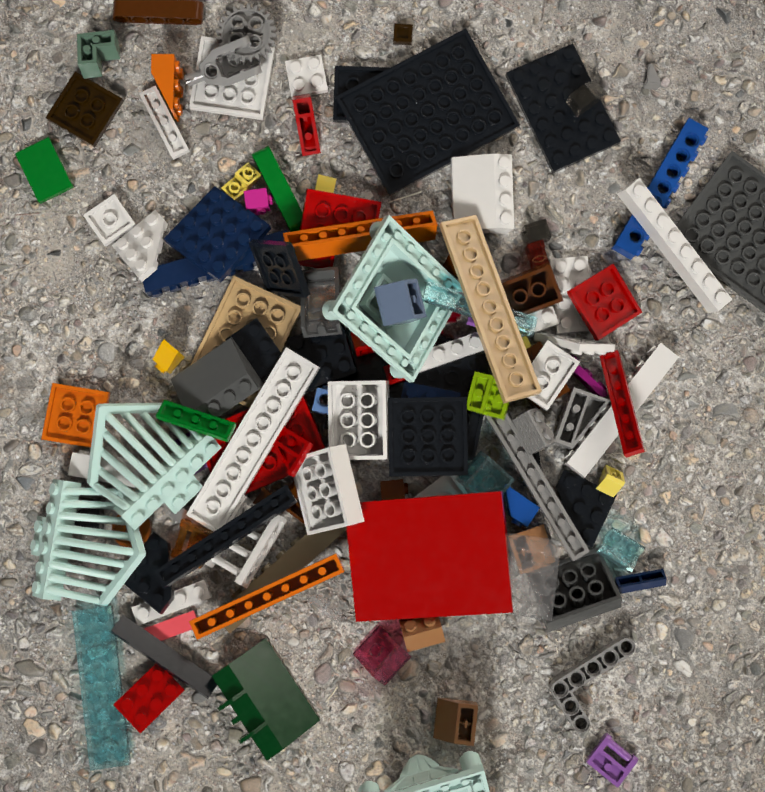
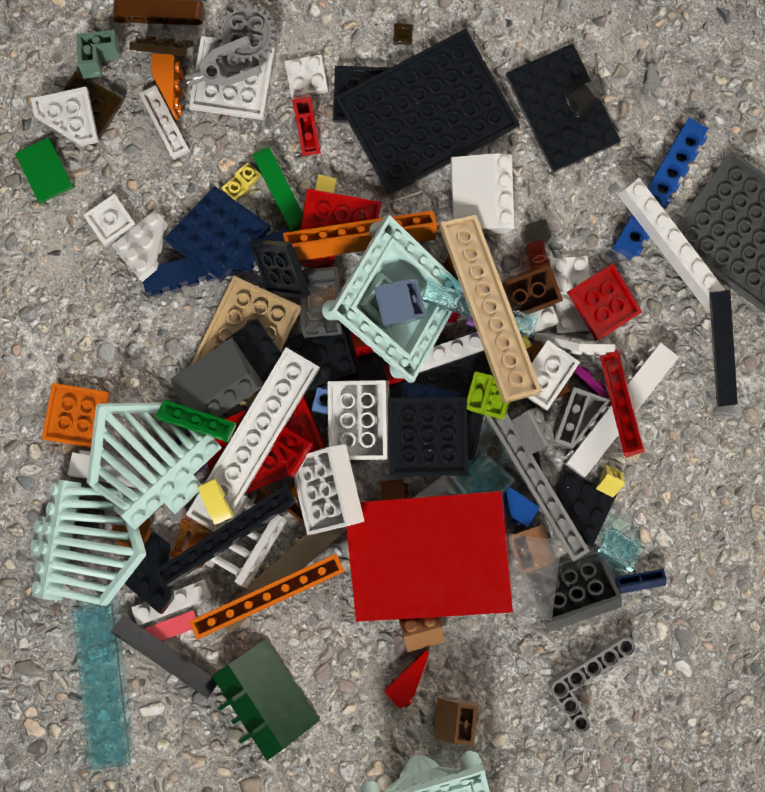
red plate [113,664,184,734] -> none
yellow slope [152,339,185,374] -> none
dark pink brick [244,188,273,215] -> none
clear pink slope [353,625,412,686] -> none
medium lavender plate [585,733,638,788] -> none
none -> white plate [31,87,99,146]
none -> dark brown plate [129,36,198,57]
none -> light yellow slope [198,478,233,525]
none -> red slope [384,648,429,709]
none -> black tile [709,290,738,407]

